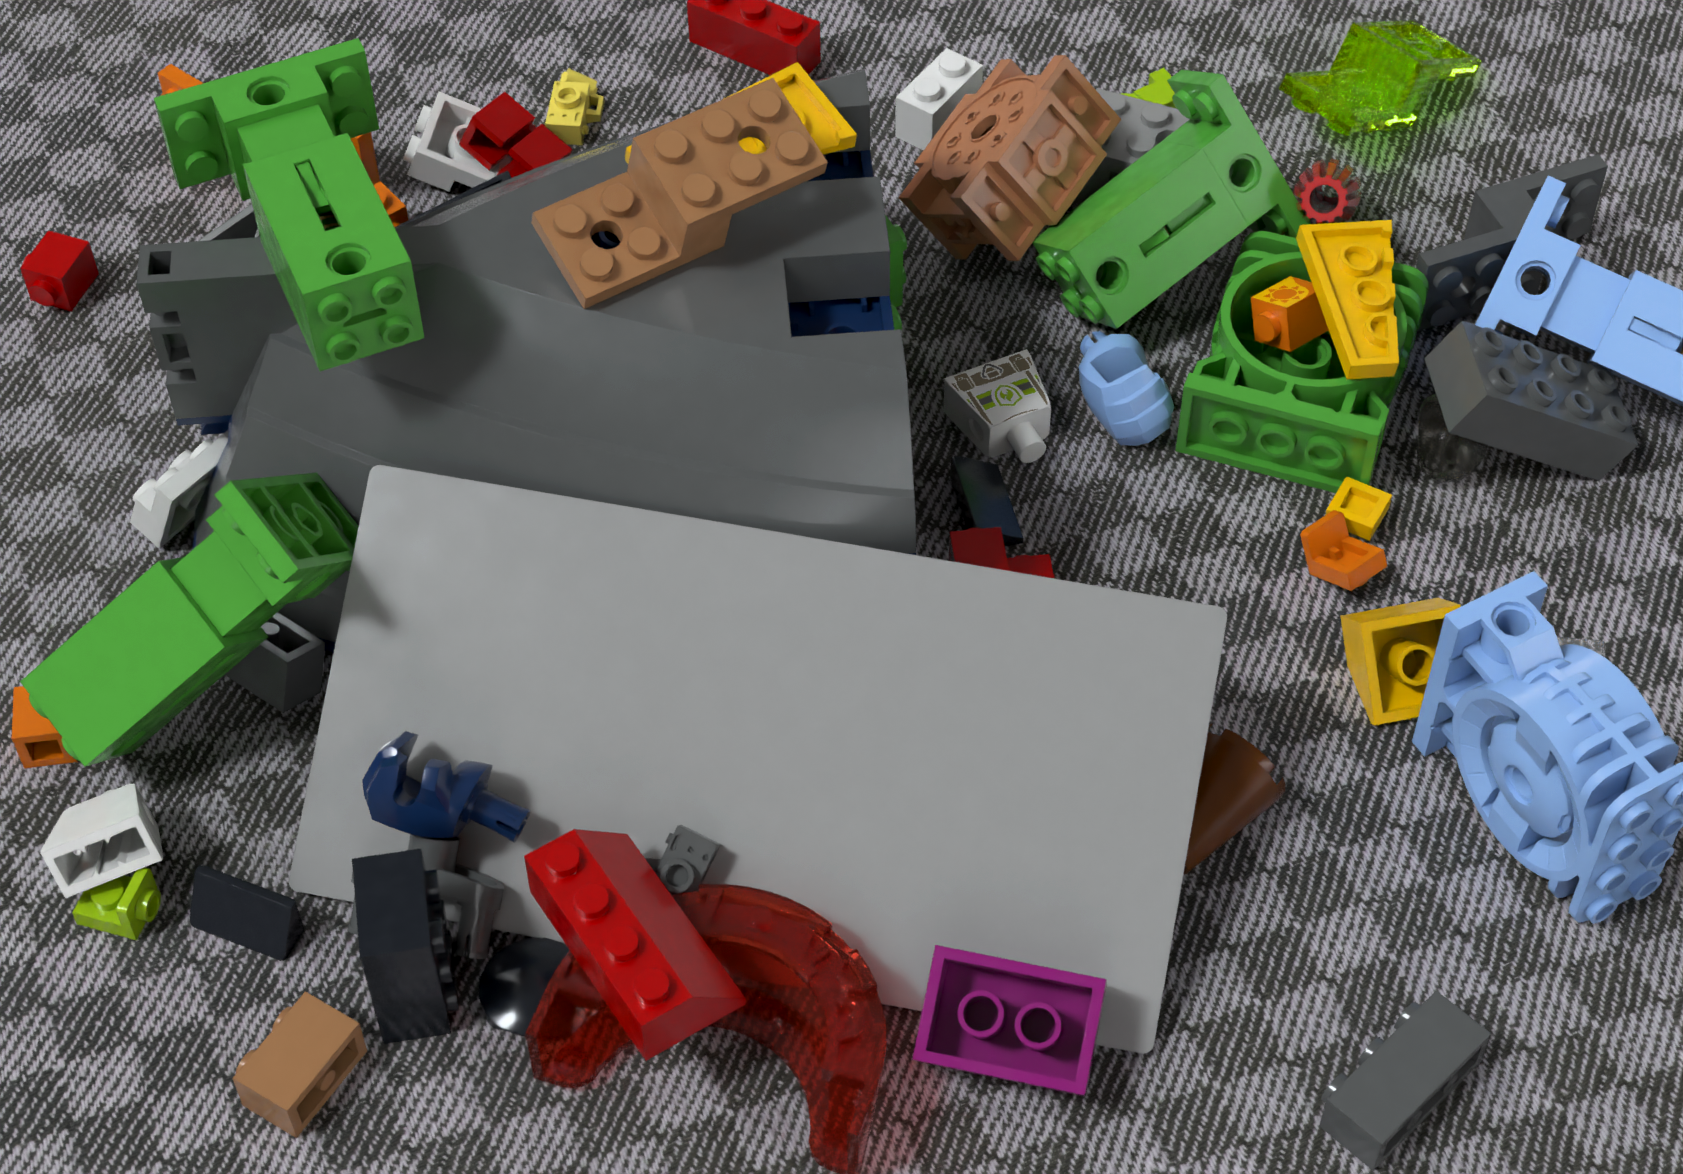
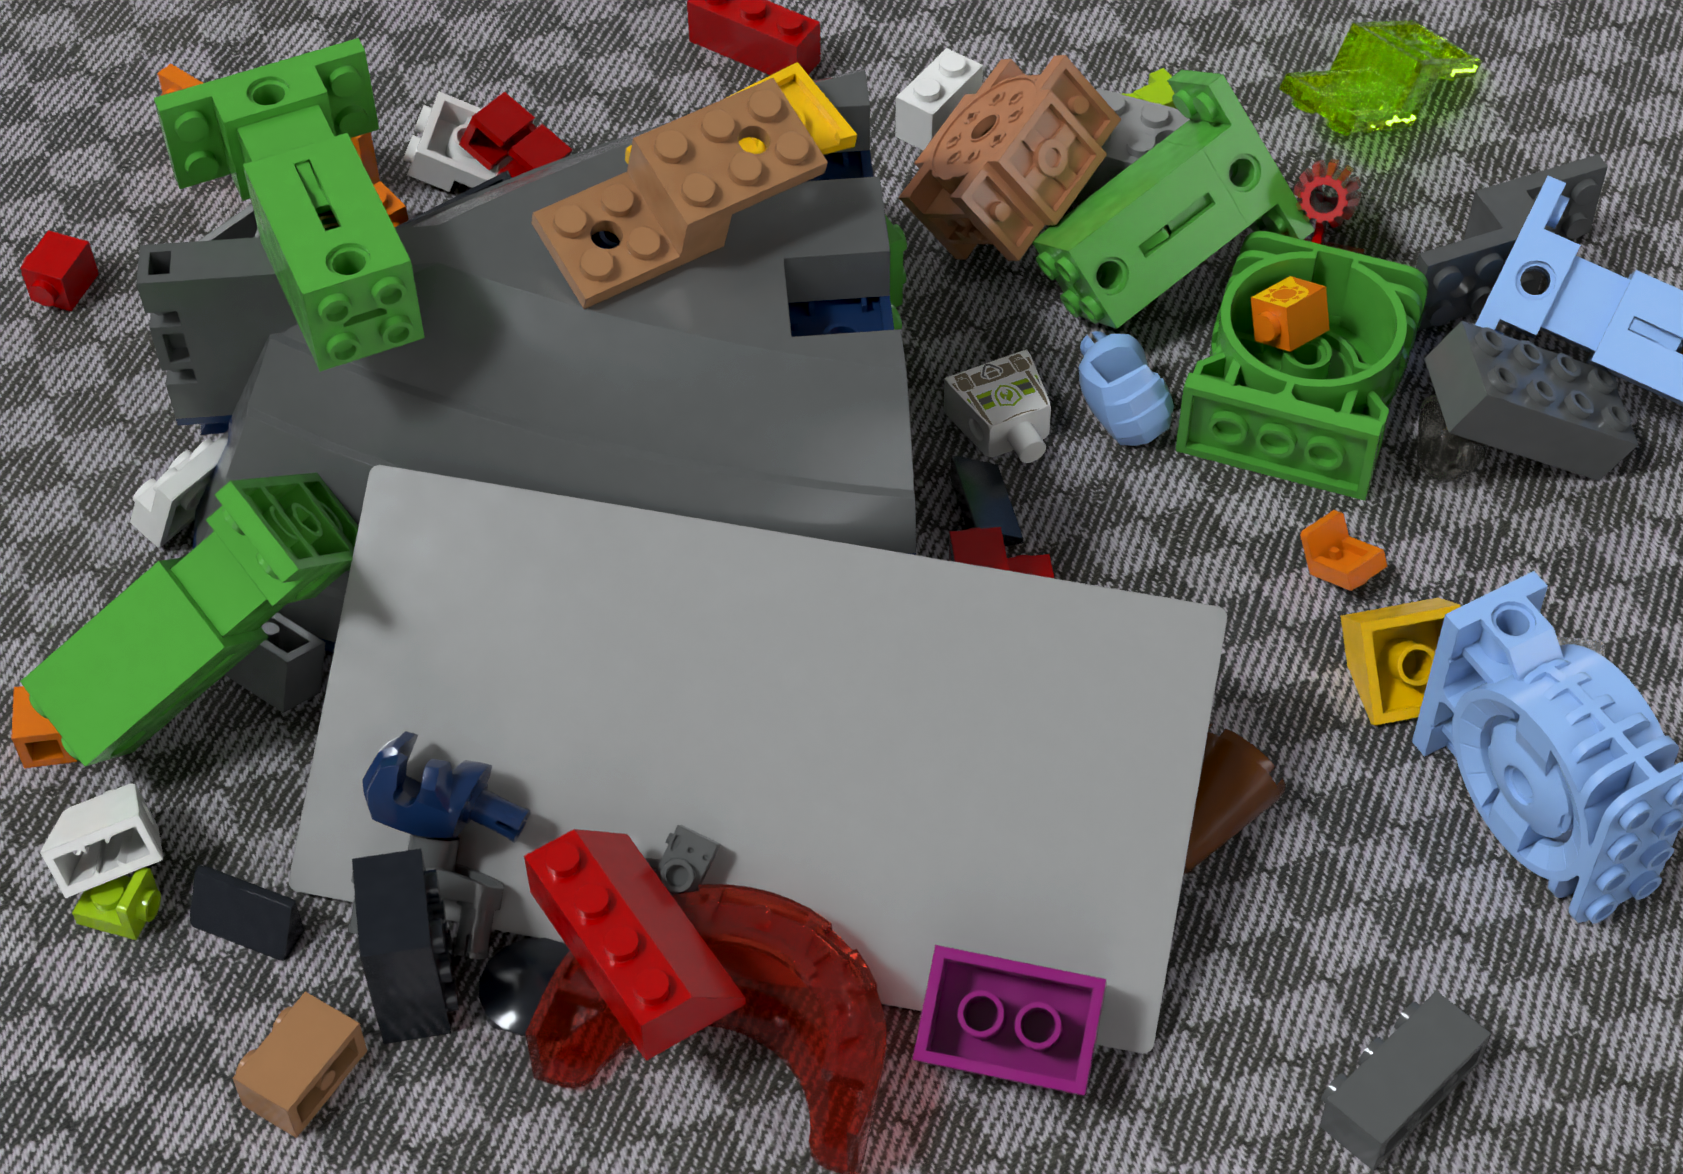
light yellow piece [545,68,604,145] -> none
yellow wing [1296,220,1399,380] -> none
yellow plate [1325,476,1392,541] -> none

